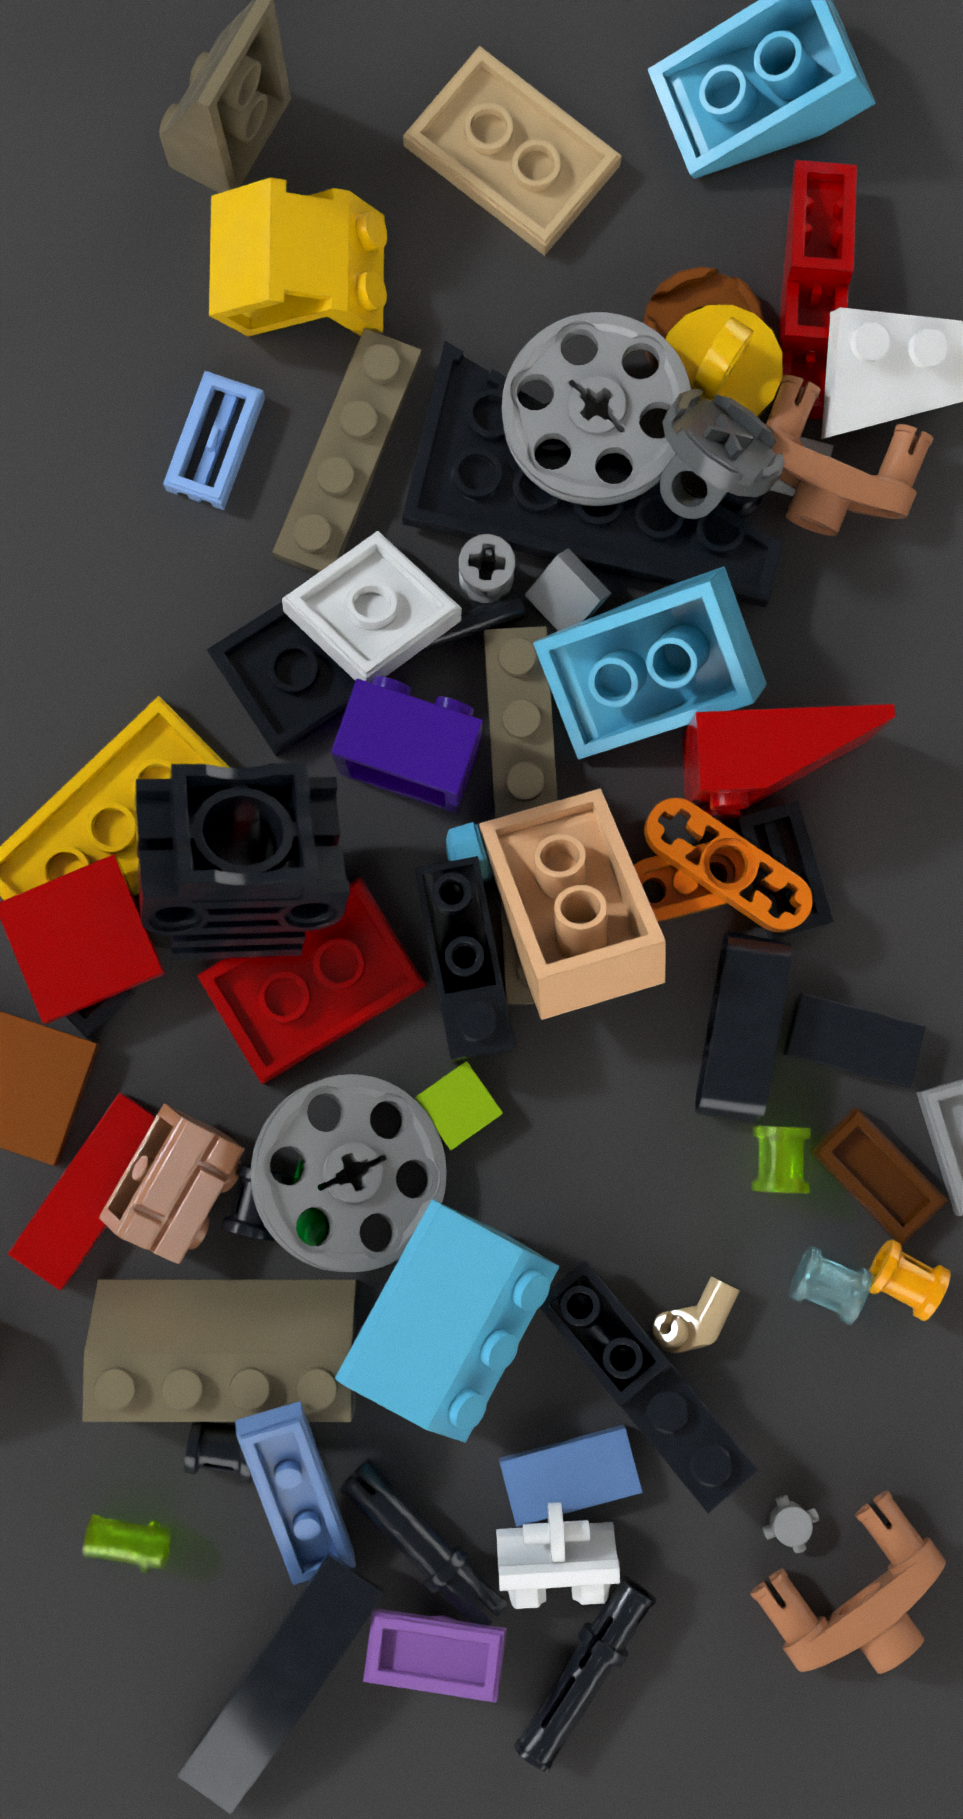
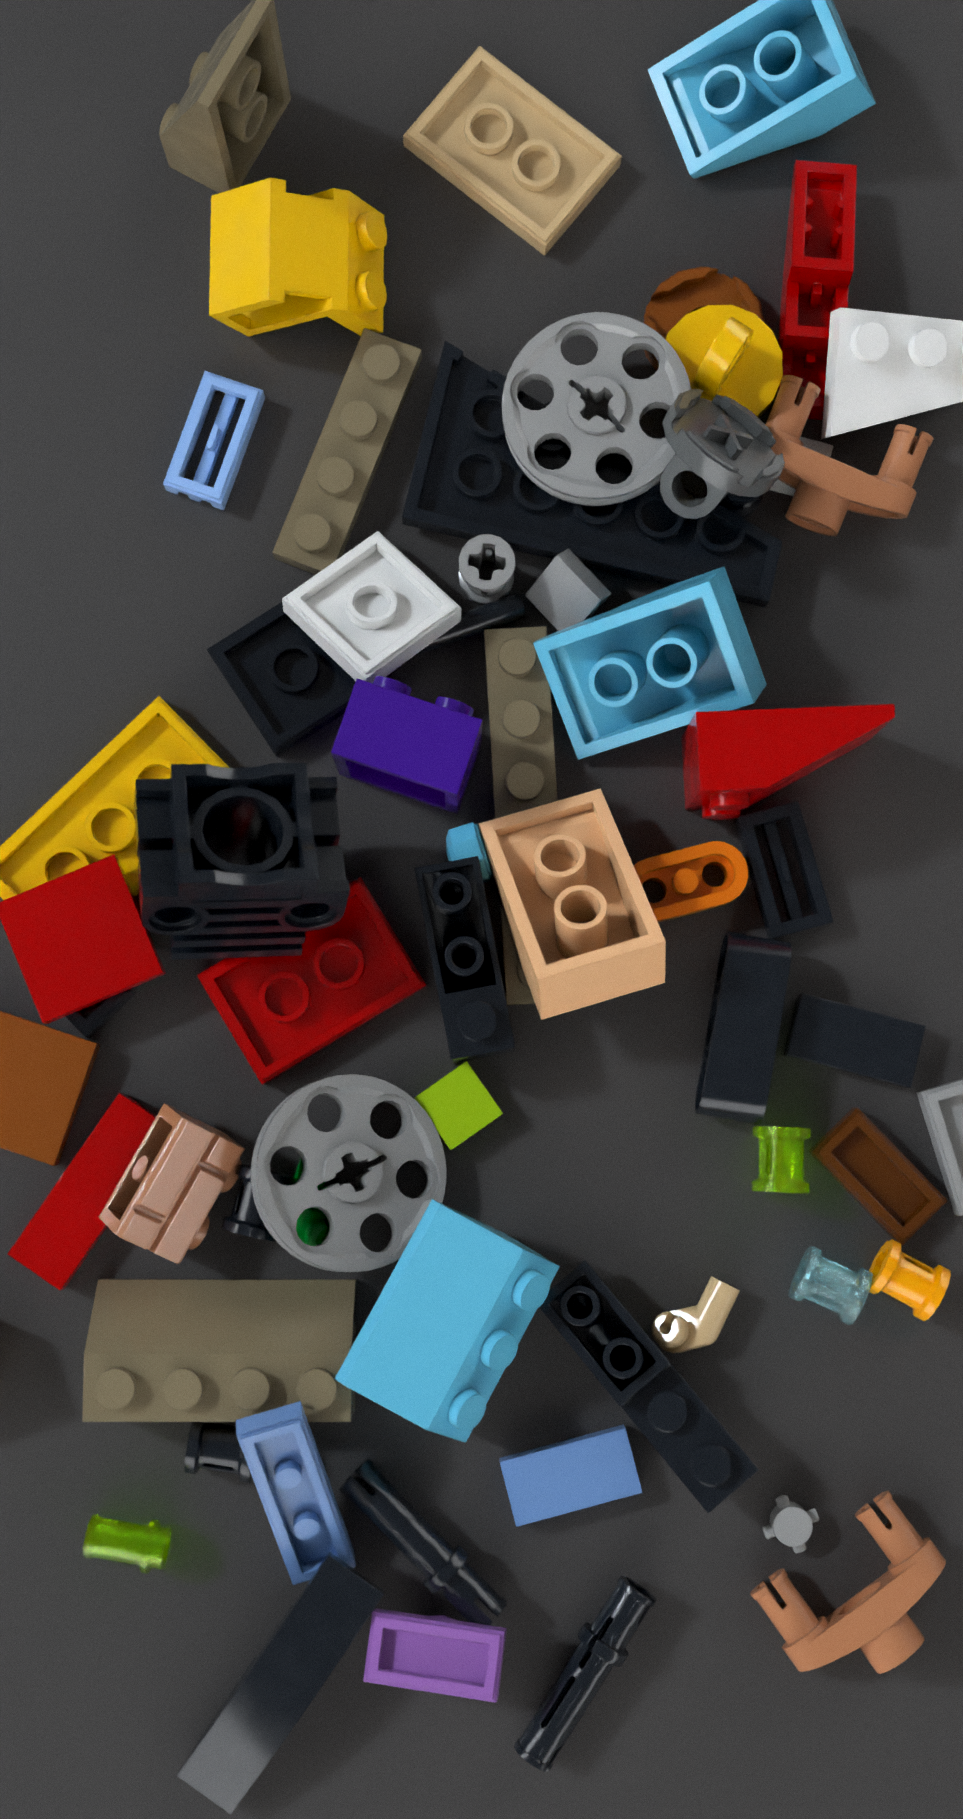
white hips [496,1502,620,1609] -> none
orange beam [644,798,812,932] -> none

